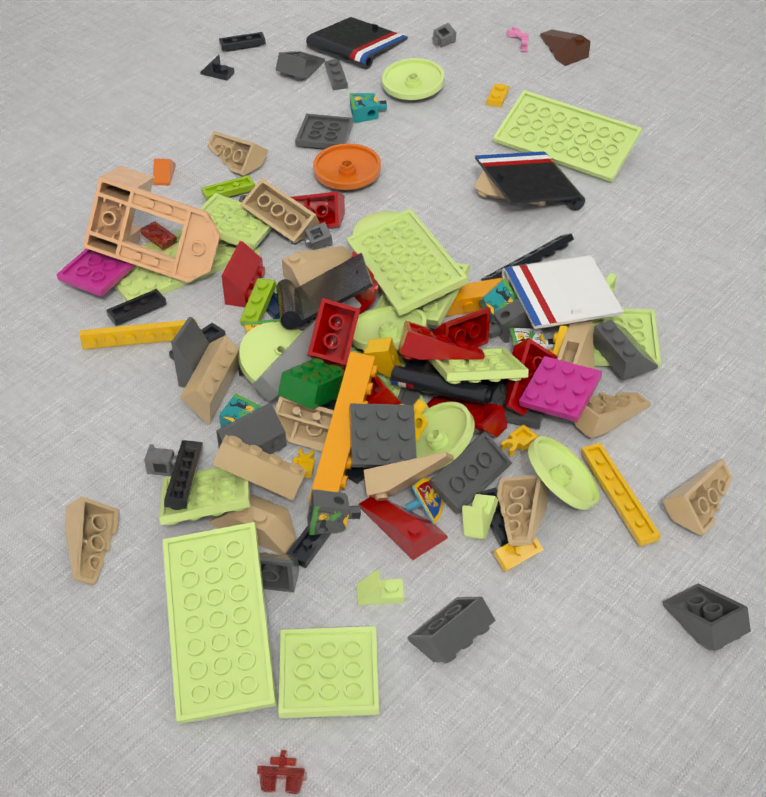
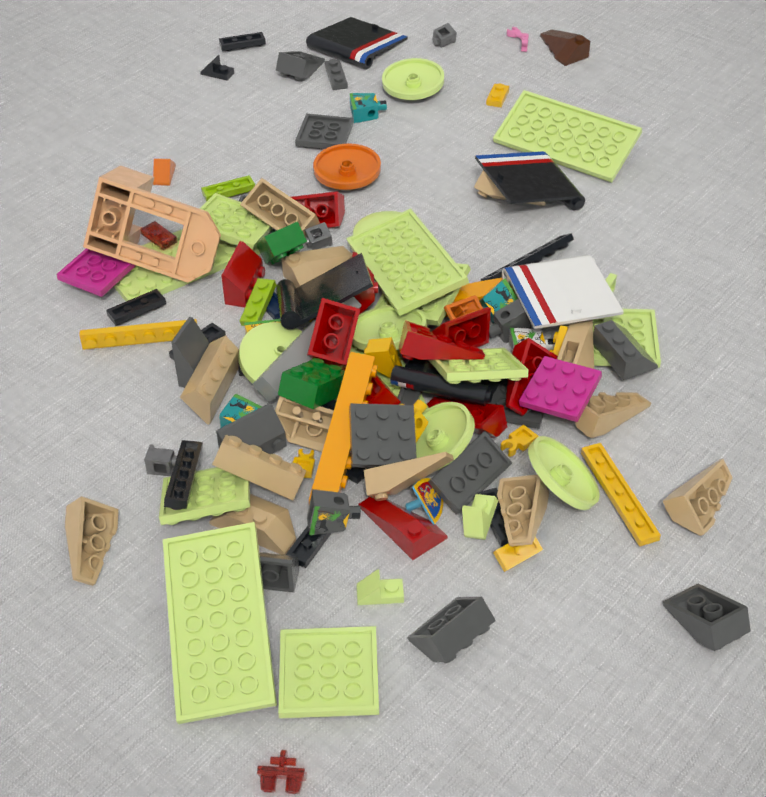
tan wedge [208,131,268,176] -> none
none -> green brick [257,221,307,265]
none -> orange slope [444,295,483,320]

